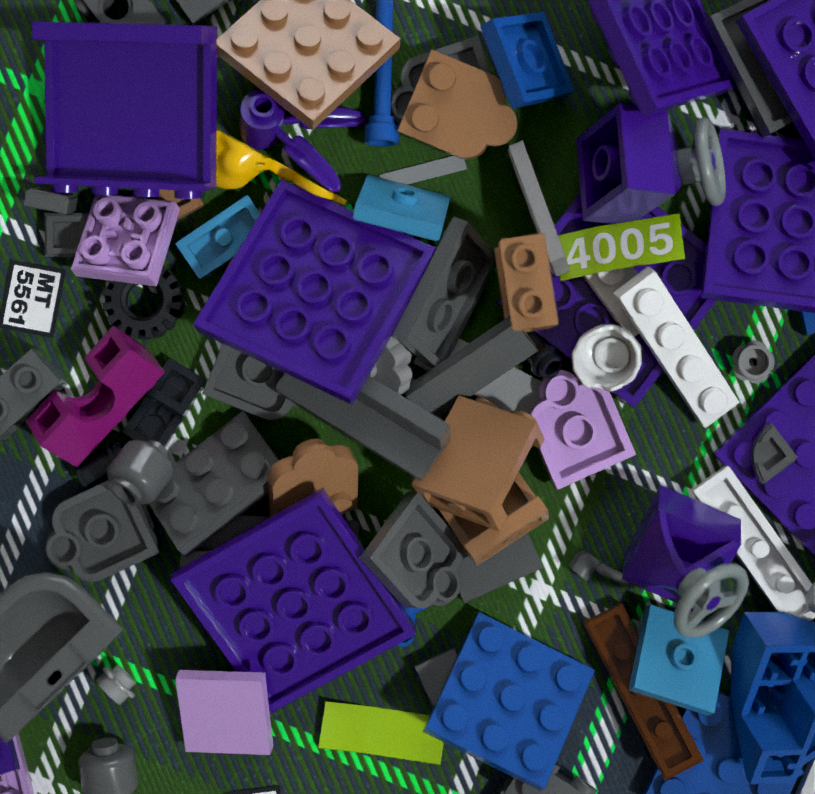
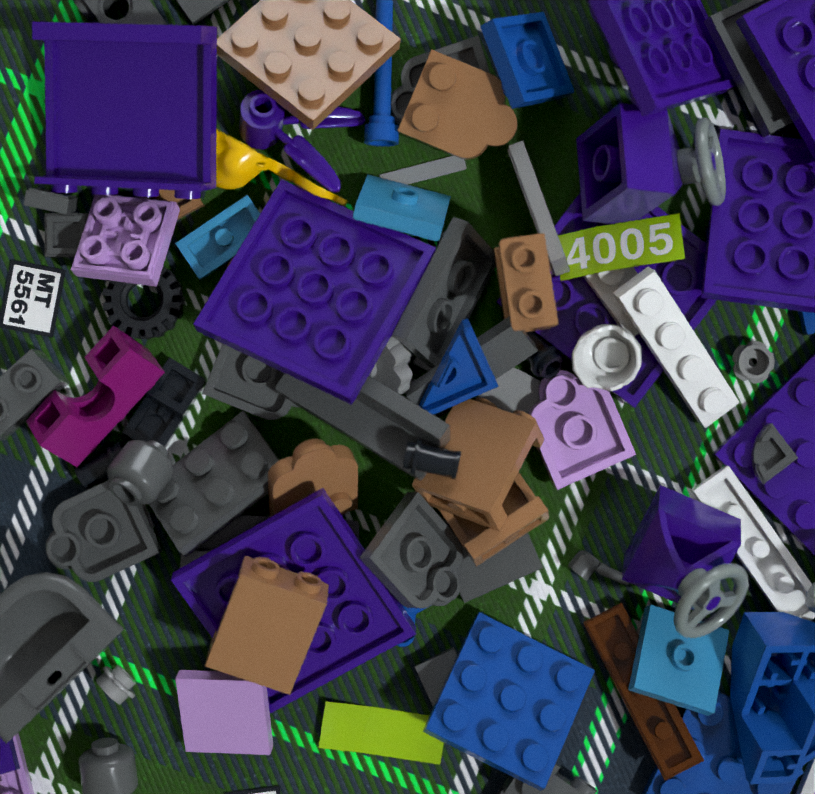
none -> medium nougat panel [205,556,329,695]
none -> black pin [402,439,461,480]
none -> blue tile [419,318,499,415]

